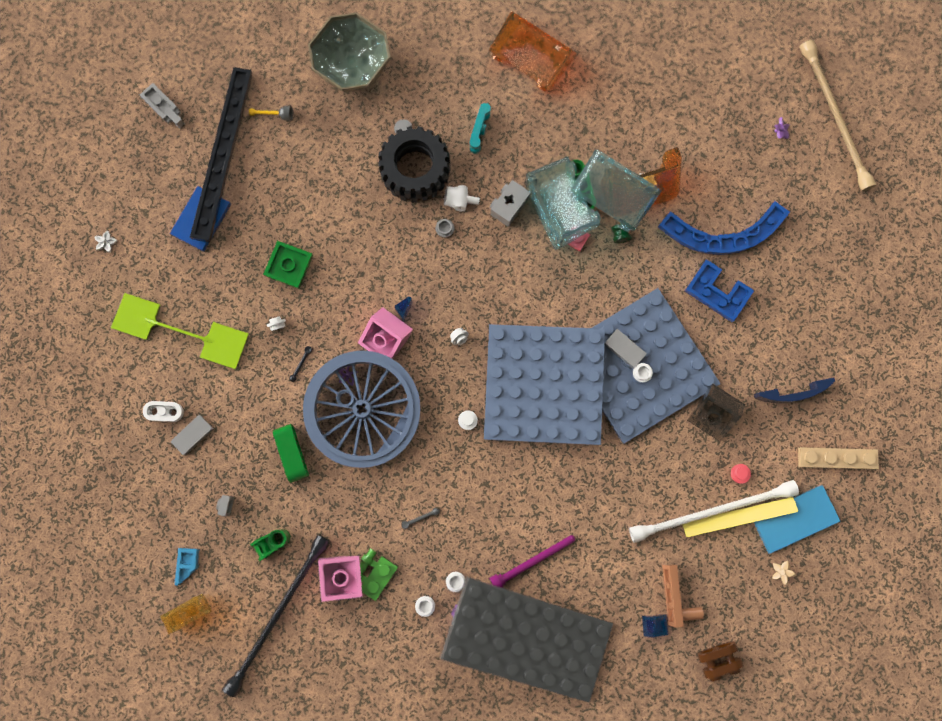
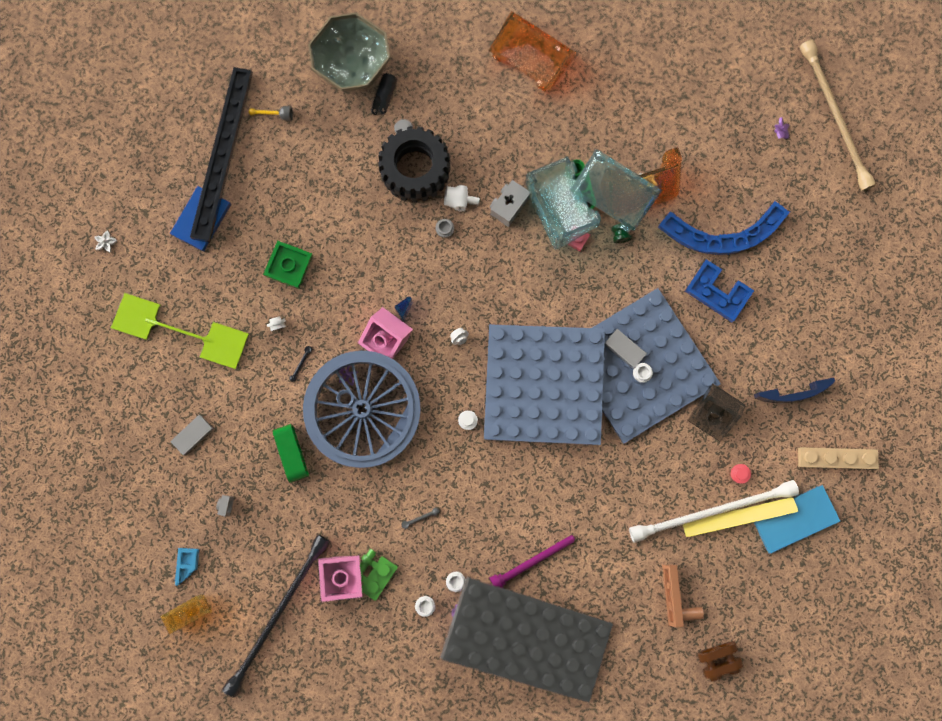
light grey hinge [140,83,185,129] -> none
white plate [143,401,184,422] -> none
green piece [250,529,291,562] -> none
teal plate [470,103,491,154] -> none
clear blue slope [642,614,668,637] -> none
tan plant [772,561,796,585] -> none
none -> black piece [371,73,398,116]

